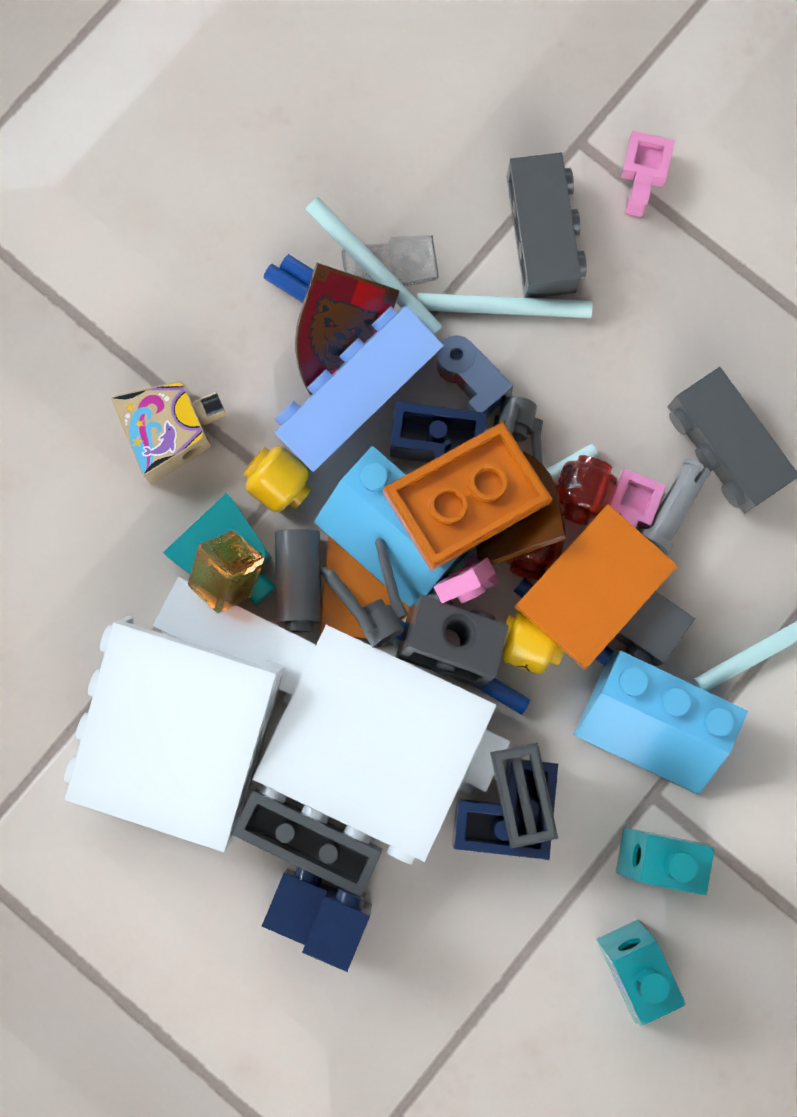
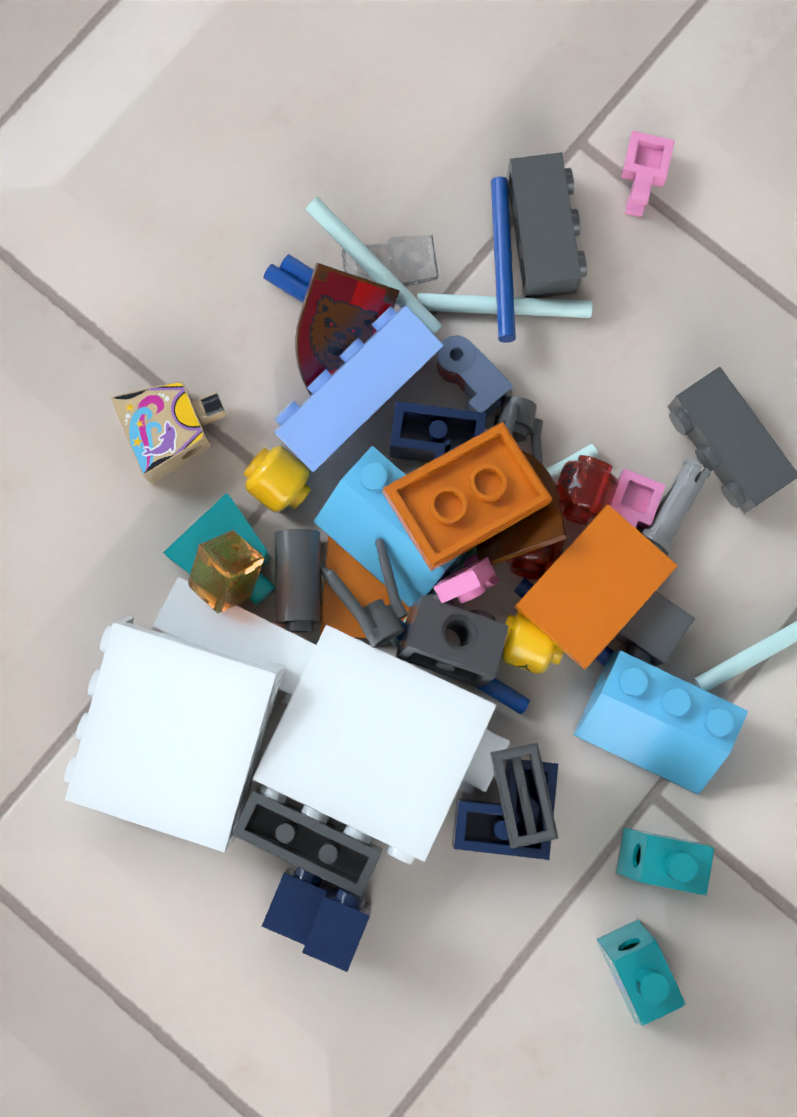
none -> blue bar [491,176,516,343]

